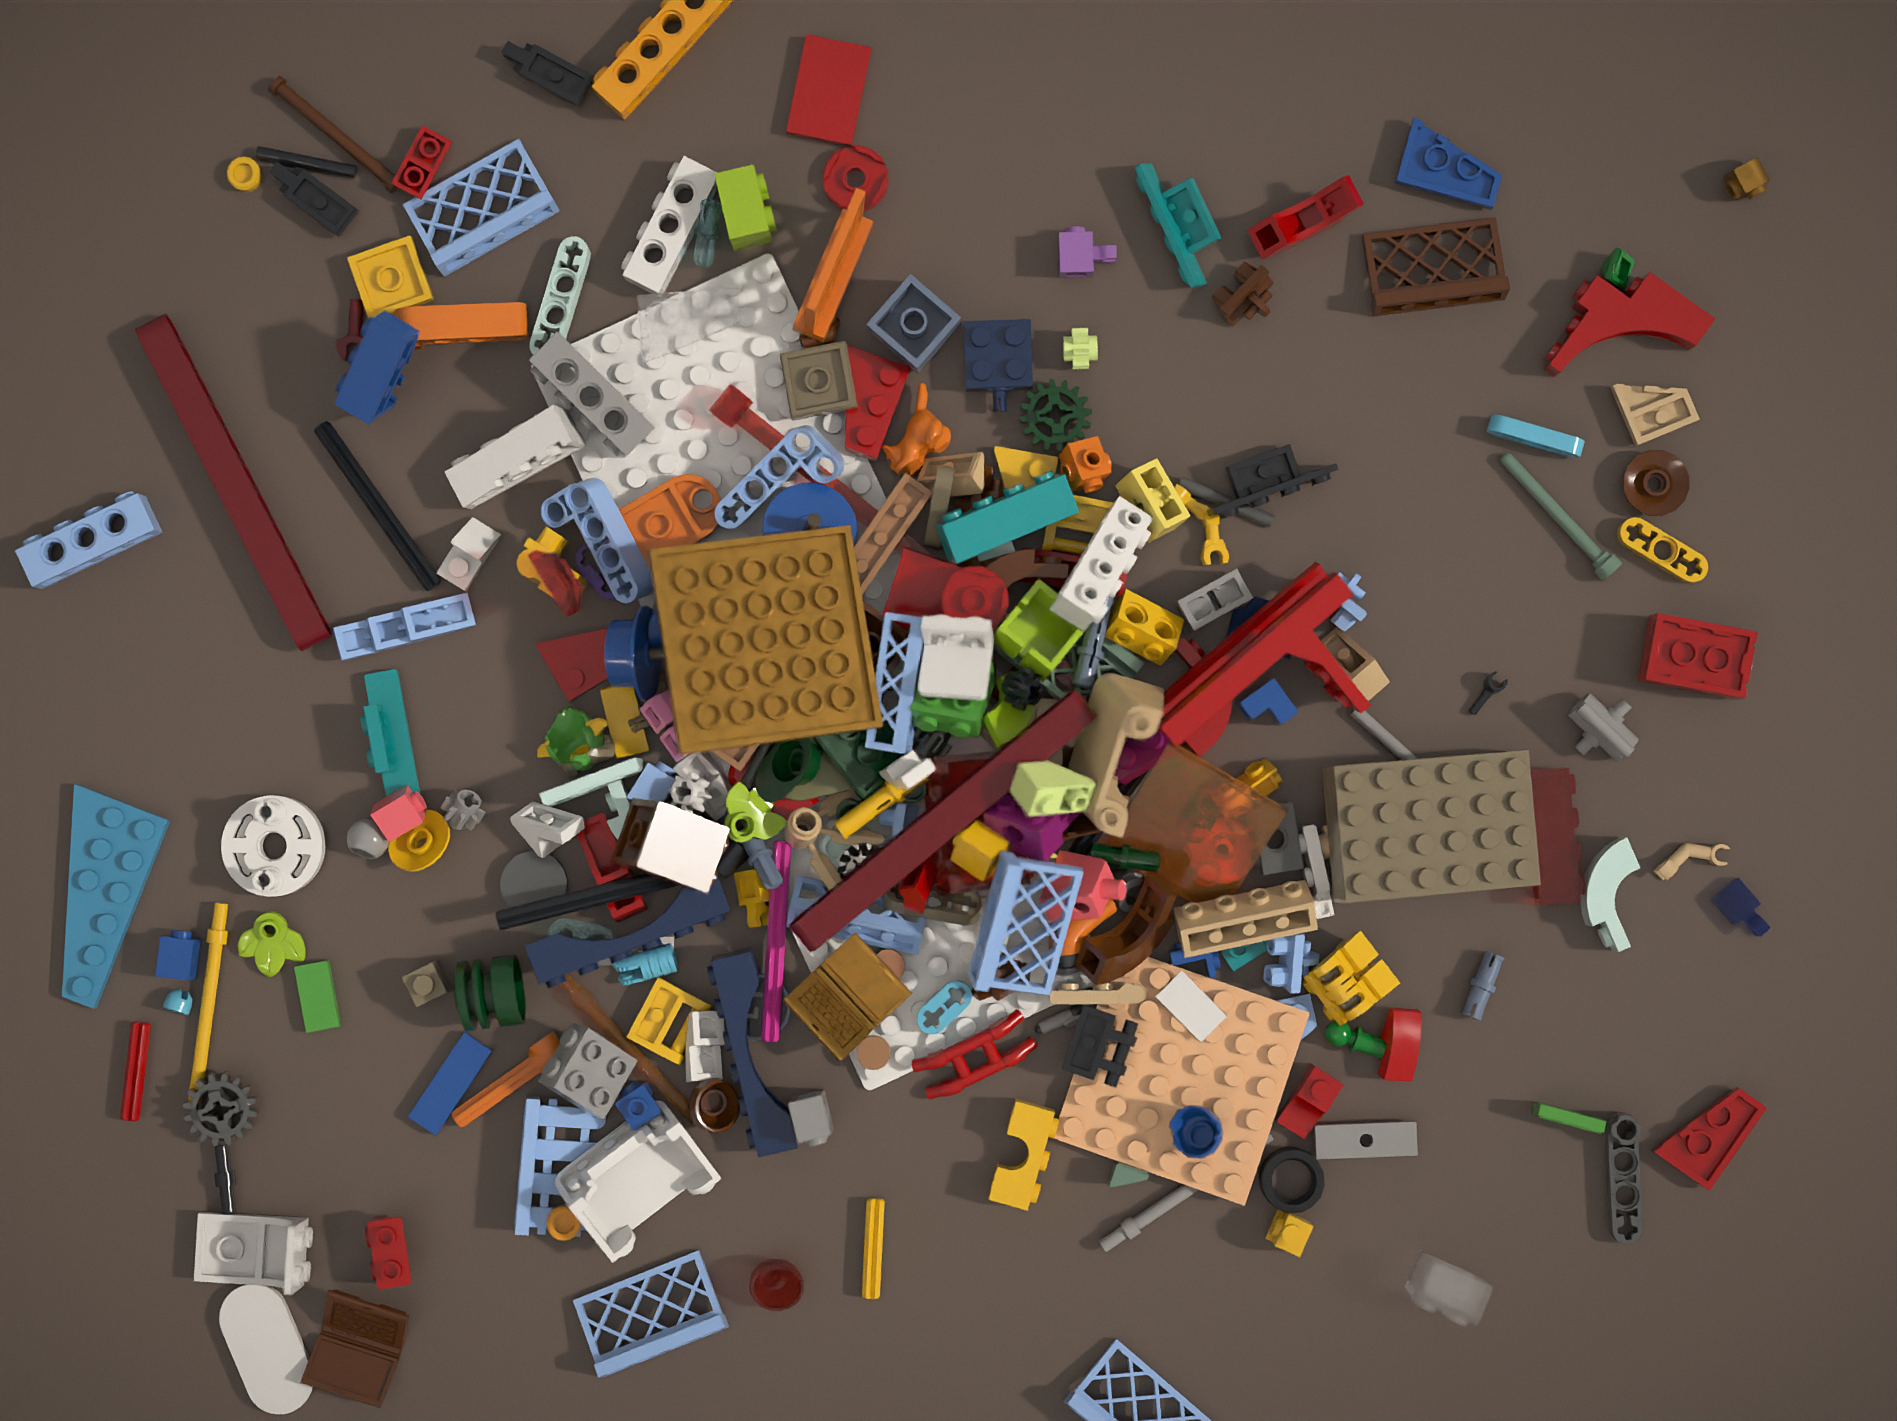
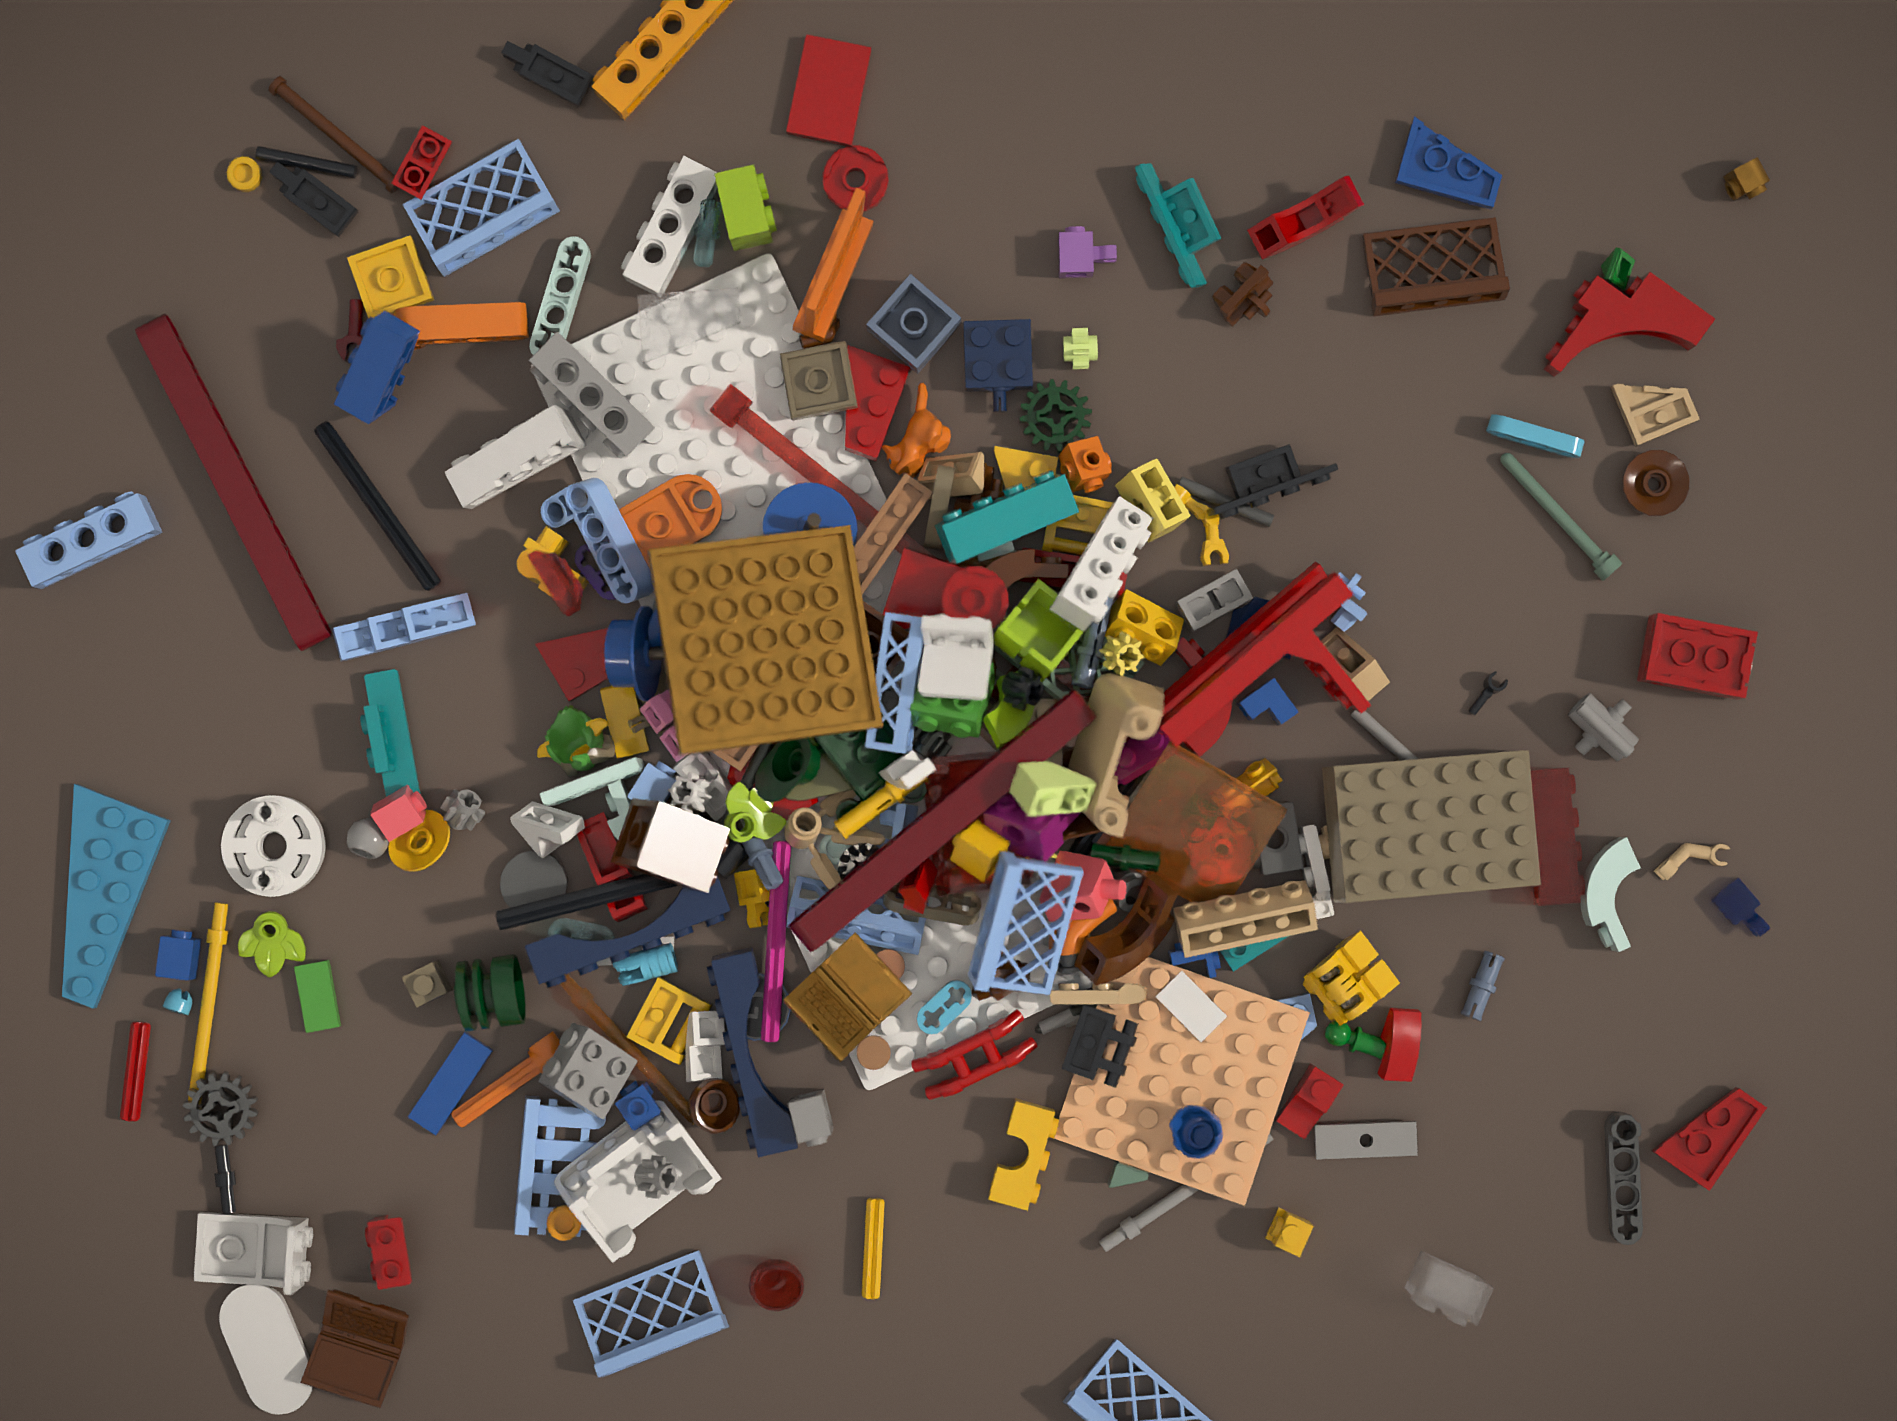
white slope [437,517,502,592] -> none
light blue beam [714,425,845,529] -> none
black tyre [1259,1147,1325,1213] -> none
light blue hips [1263,933,1320,993] -> none
bright green tile [1532,1101,1607,1134] -> none
yellow beam [1617,517,1708,583] -> none
none -> light grey gear [634,1155,677,1199]
none -> light yellow gear [1099,631,1144,676]

